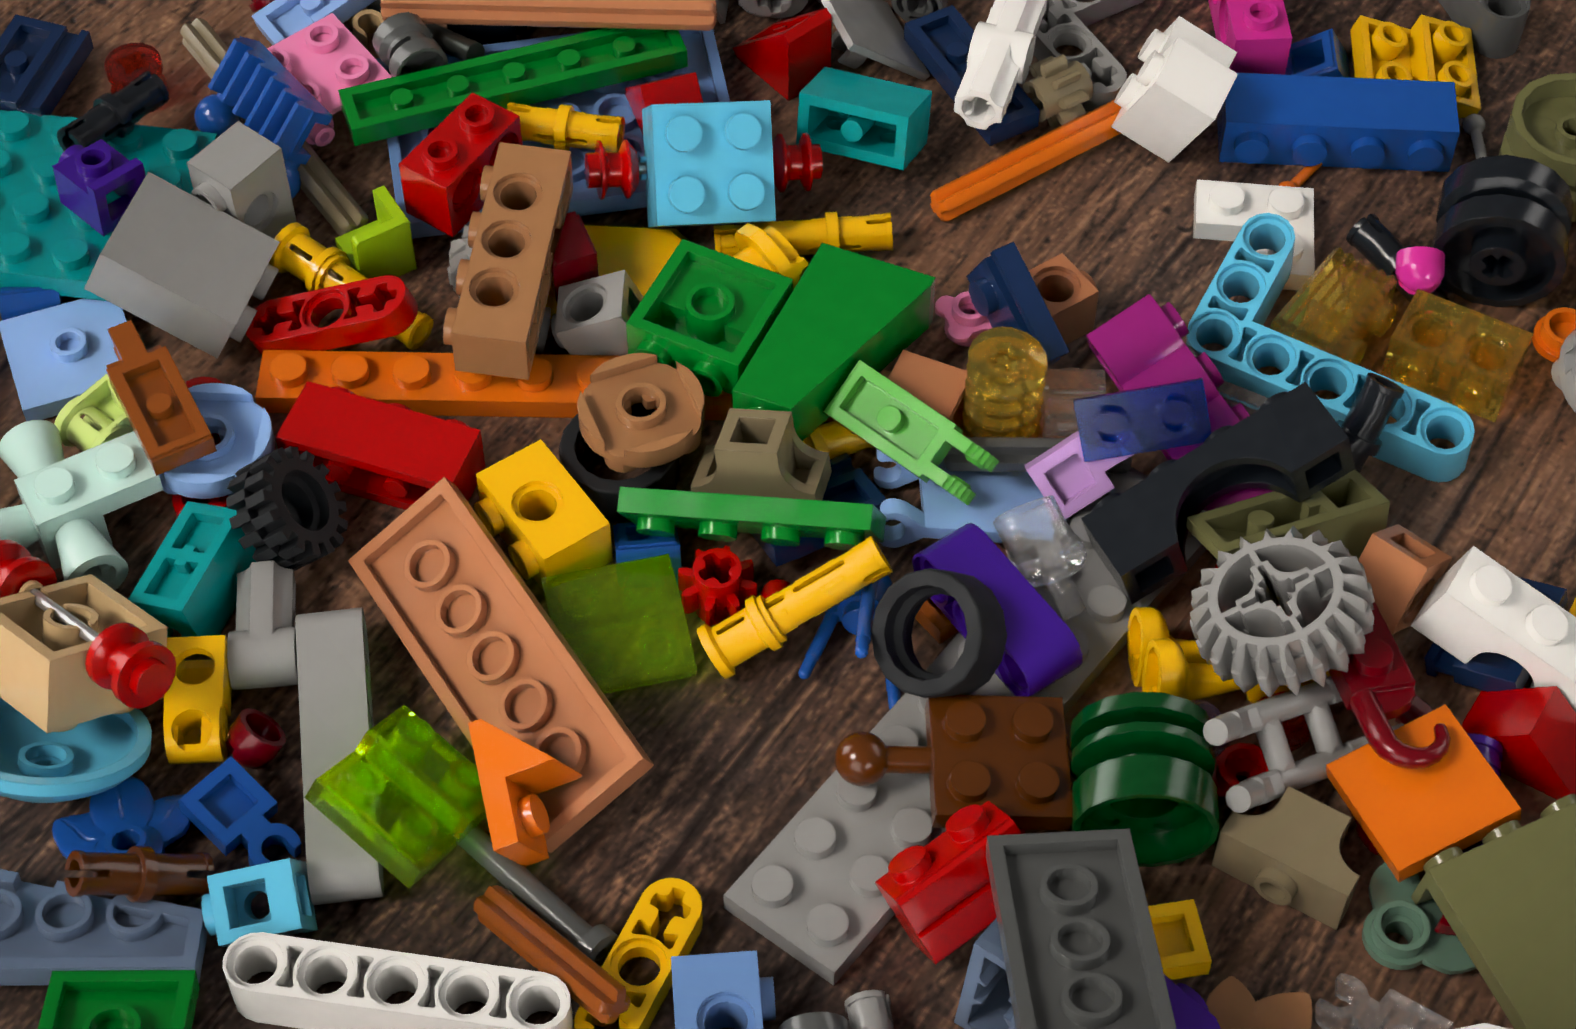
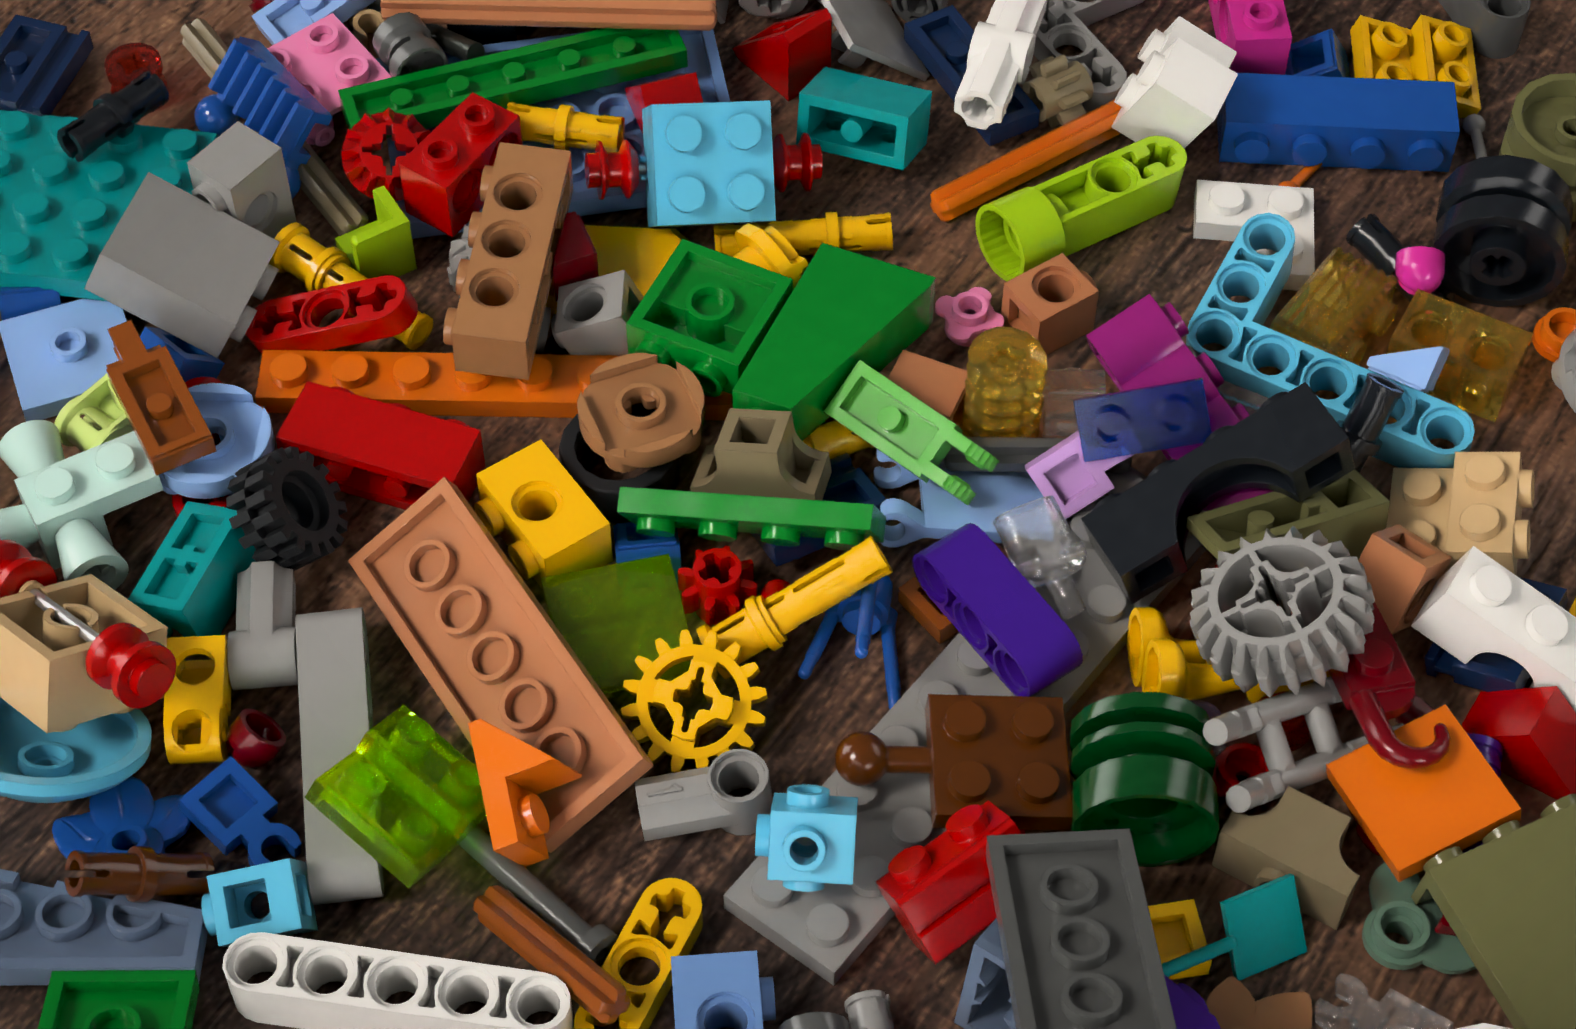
dark purple brick [52,139,146,237] -> none
black tyre [871,568,1007,698] -> none
dark blue plate [966,241,1070,384] -> none
none -> blue plate [140,326,225,382]
none -> red gear [341,107,431,201]
none -> yellow gear [621,629,768,773]
none -> light grey piece [635,749,773,841]
none -> medium azure brick [755,784,858,892]
none -> lime beam [975,136,1187,281]
none -> teal piece [1162,873,1308,981]
none -> light blue slope [1366,346,1450,393]
none -> tan plate [1386,452,1535,575]

